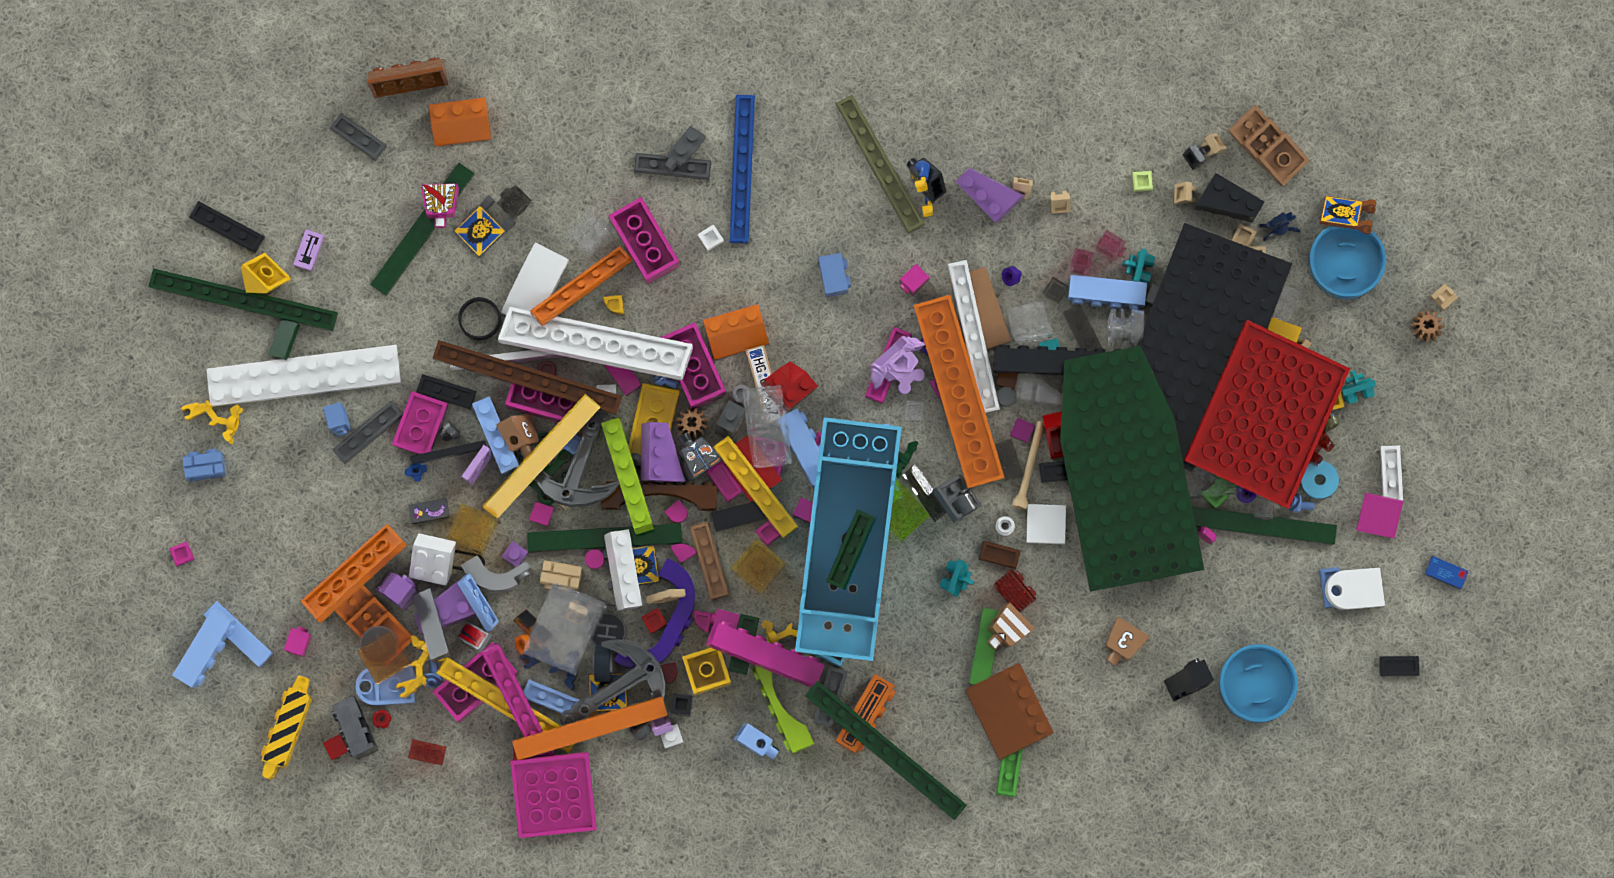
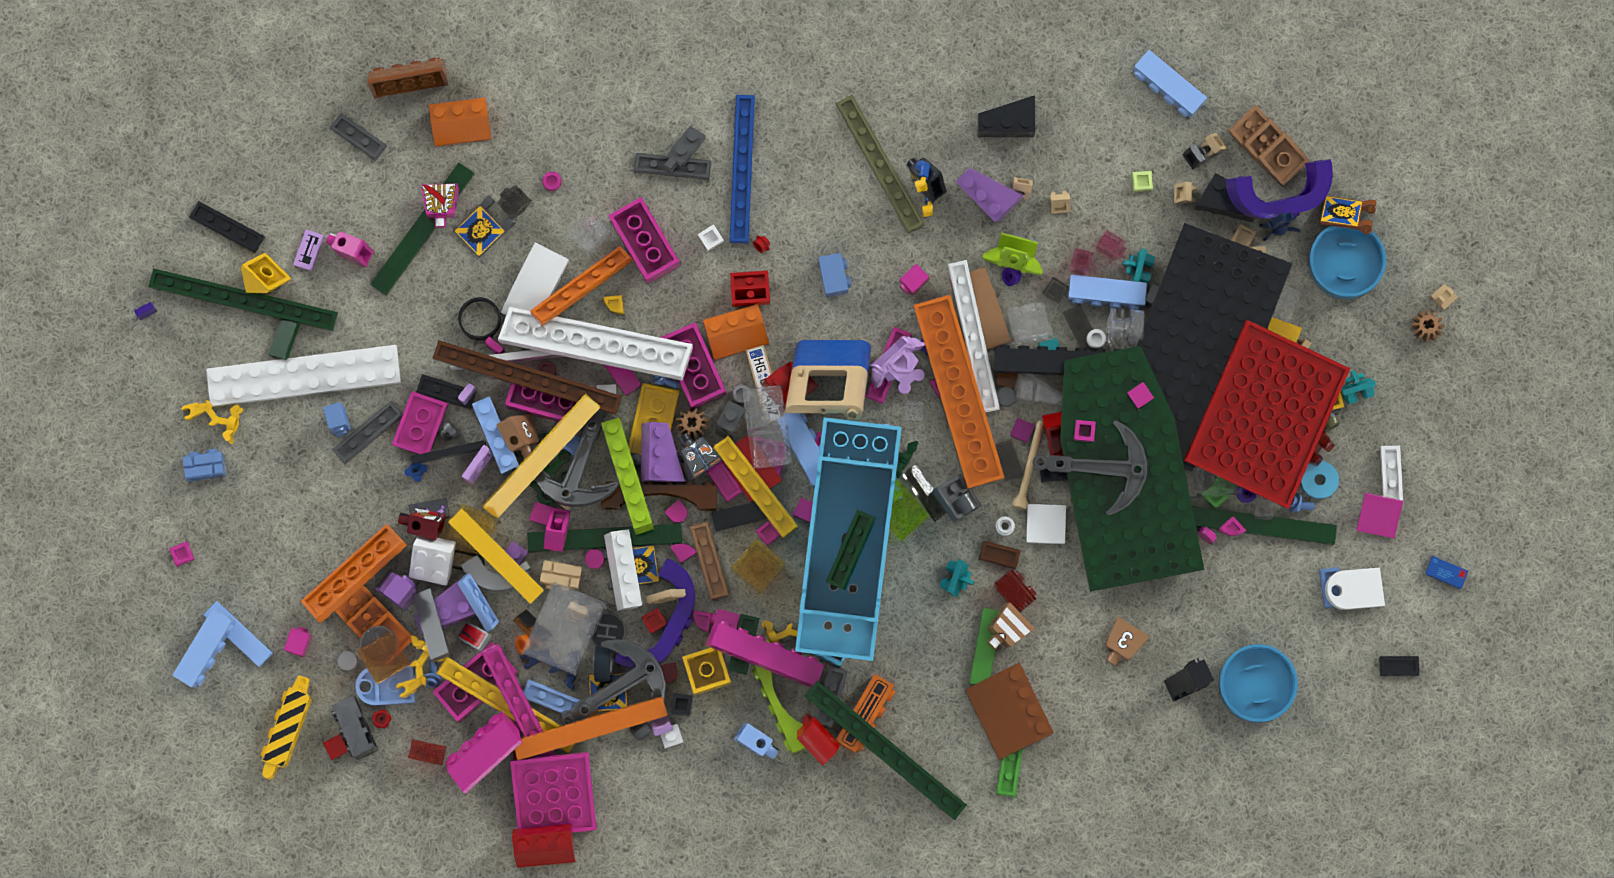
none -> dark purple tile [134,302,157,320]
none -> dark pink torso [326,231,374,268]
none -> light grey tile [338,651,358,671]
none -> dark red torso [398,509,446,540]
none -> dark pink slope [446,711,522,794]
none -> yellow tile [448,509,544,604]
none -> lavender tile [458,383,477,405]
none -> dark pink tile [485,337,505,354]
none -> red slope [512,824,575,868]
none -> dark pink tile [542,172,562,191]
none -> dark pink slope [544,508,571,552]
none -> red brick [730,270,770,307]
none -> red plate [753,235,770,253]
none -> piece [785,340,871,421]
none -> red brick [797,714,840,766]
none -> black wedge [977,95,1035,137]
none -> lime piece [982,232,1043,276]
none -> dark grey piece [1033,421,1147,515]
none -> dark pink brick [1073,420,1096,443]
none -> white tile [1086,329,1106,349]
none -> dark pink tile [1127,382,1154,409]
none -> light blue brick [1133,50,1207,119]
none -> dark pink tile [1218,516,1246,536]
none -> dark purple arch [1225,159,1333,220]

